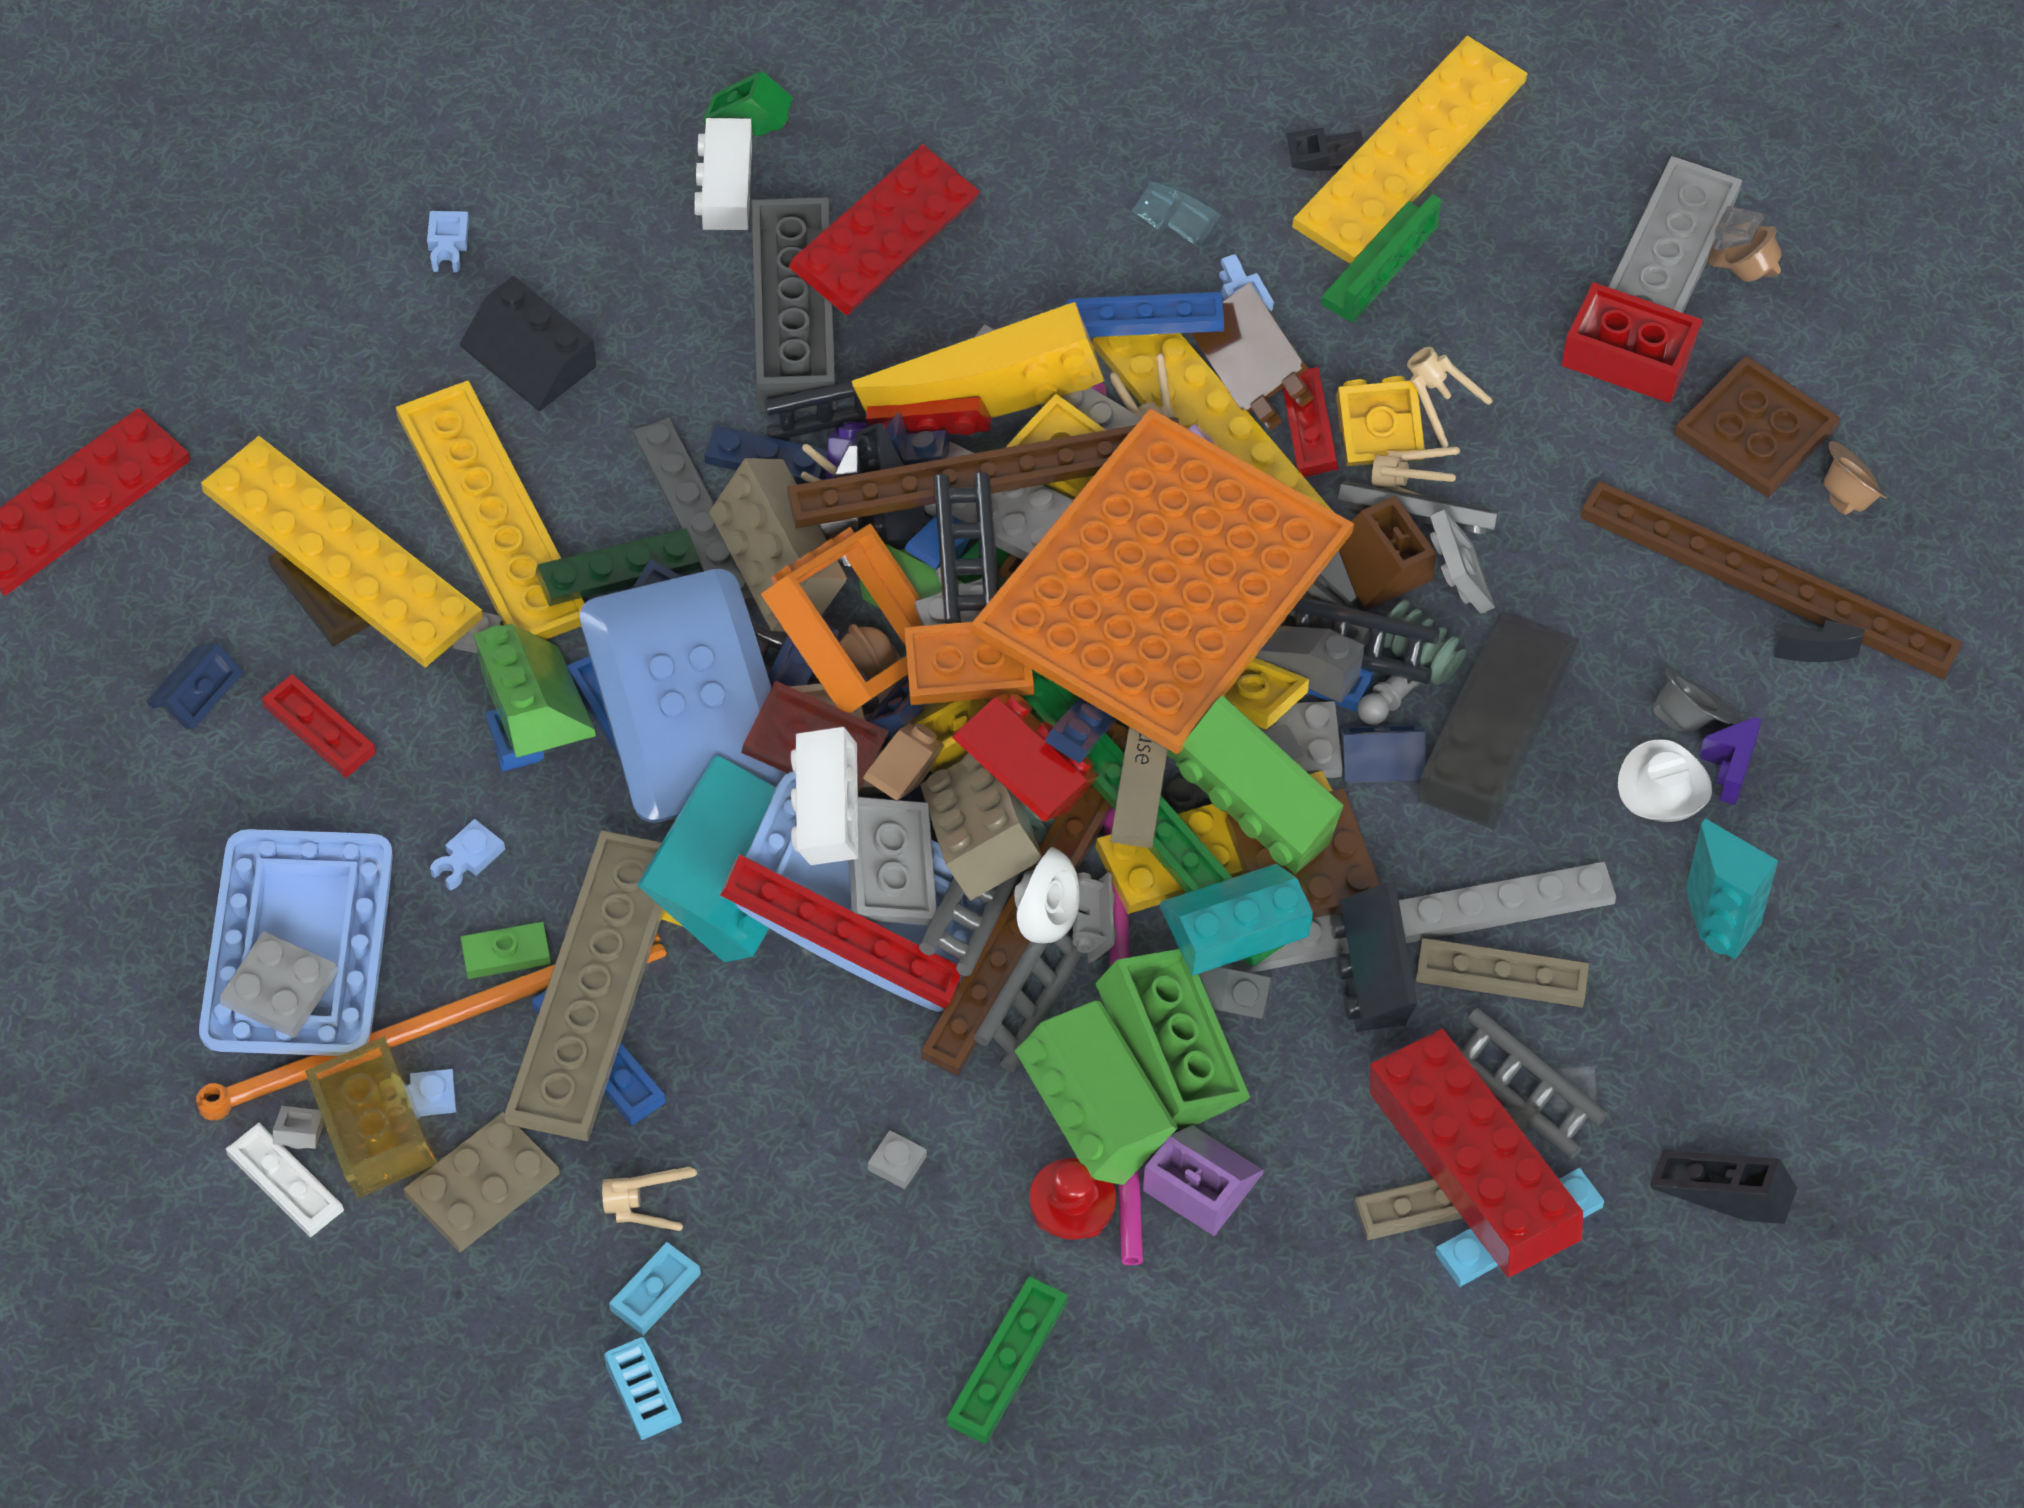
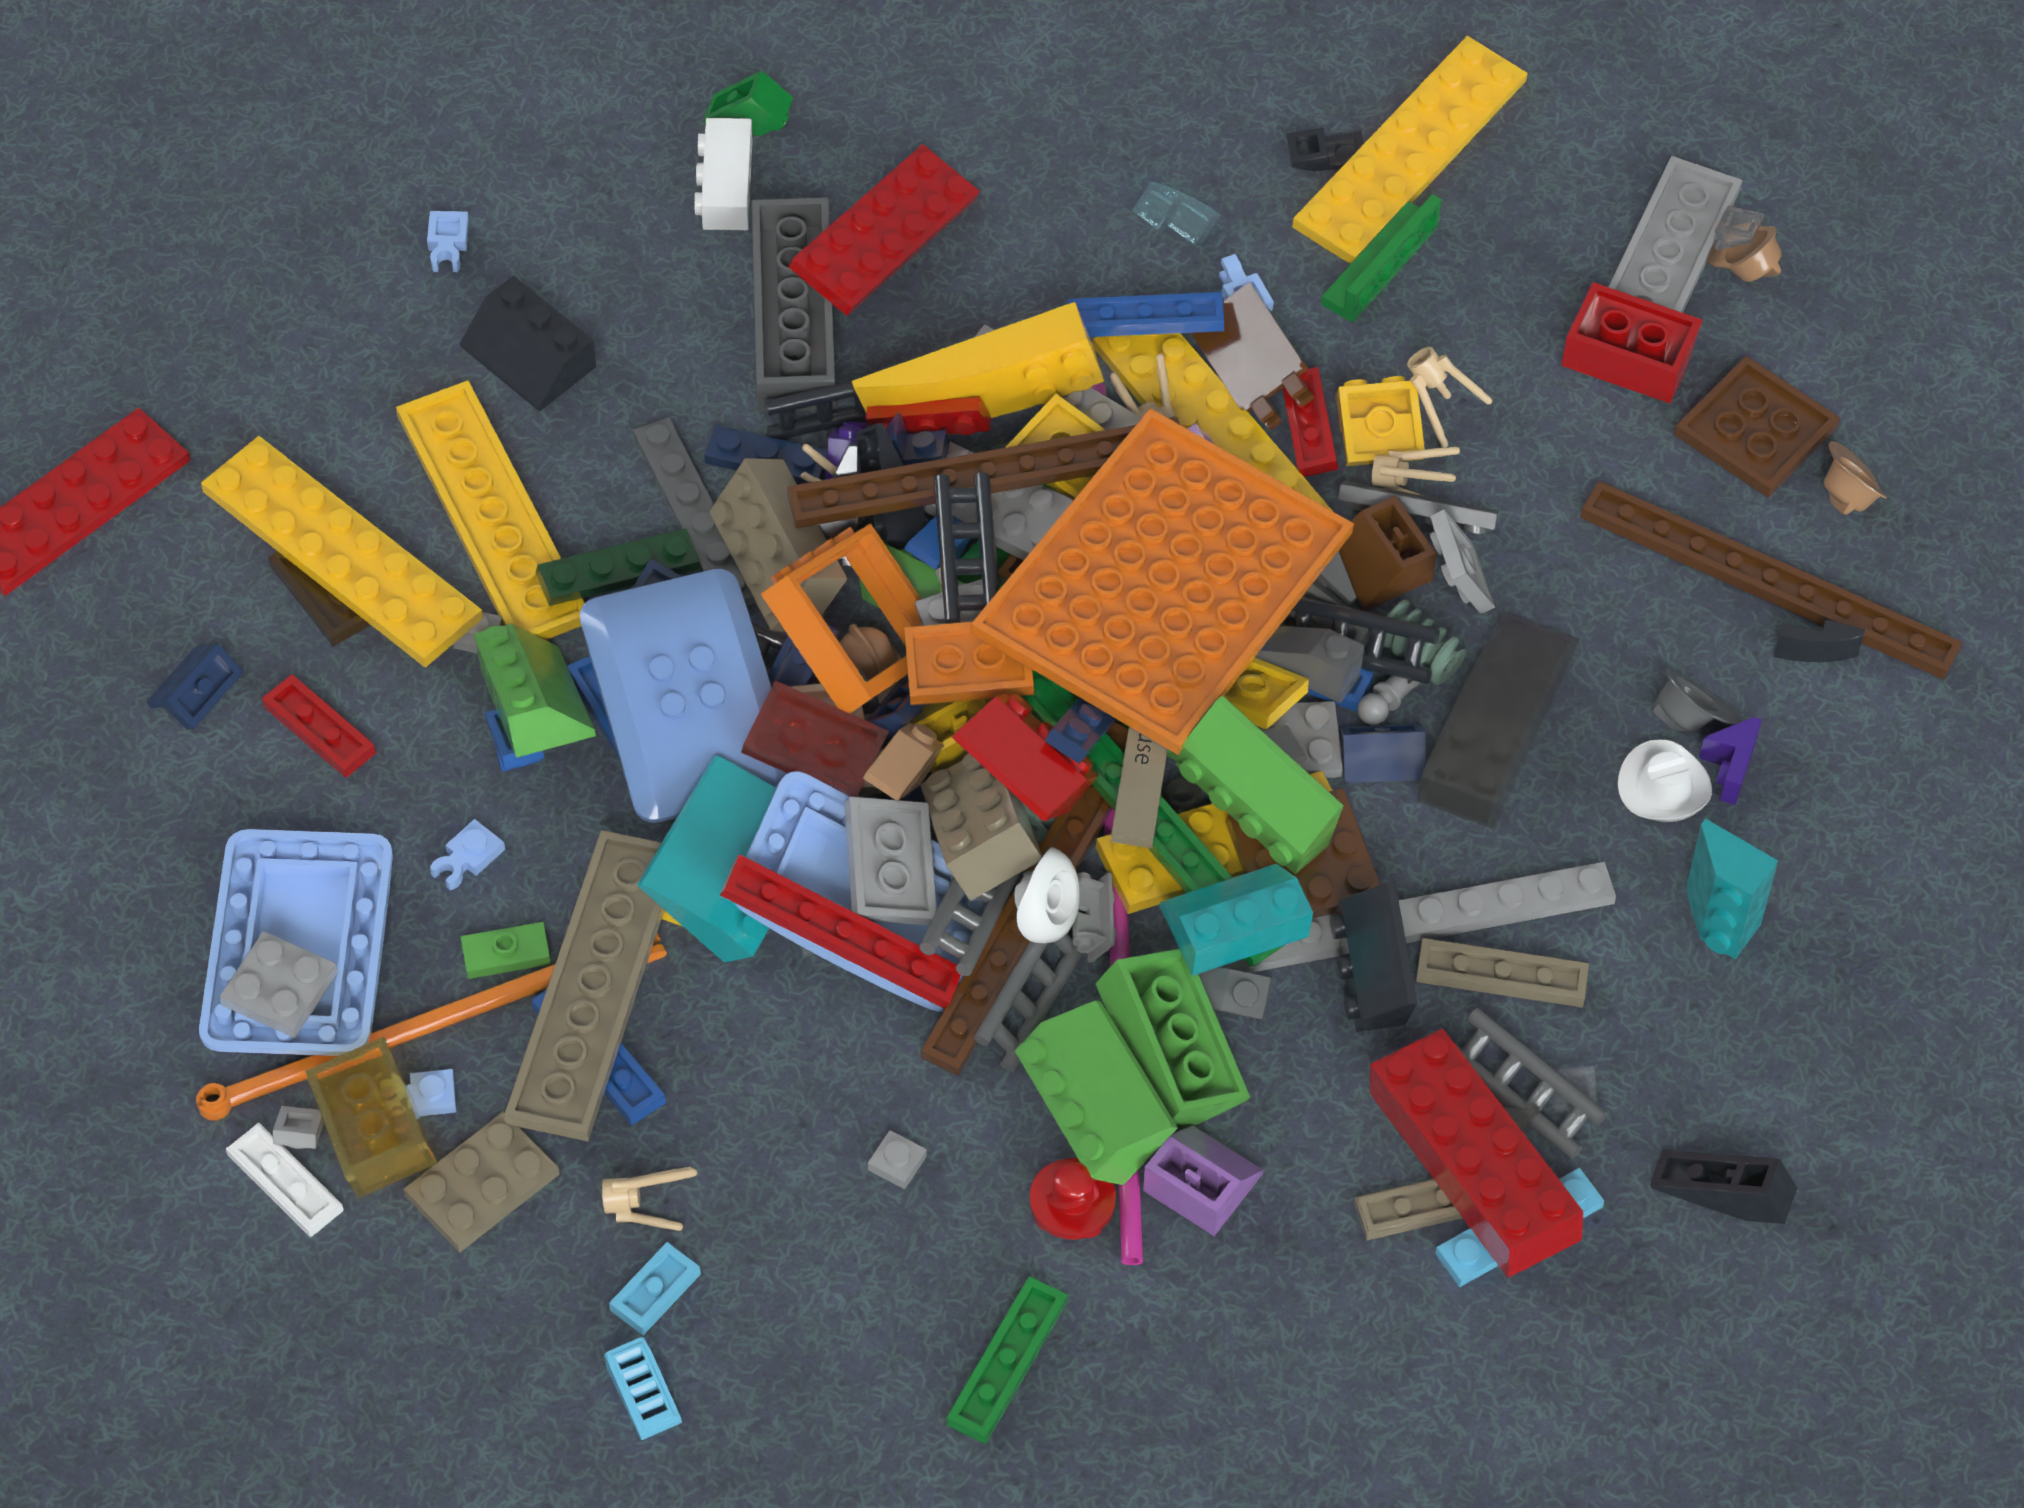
white brick [791,727,858,865] -> none

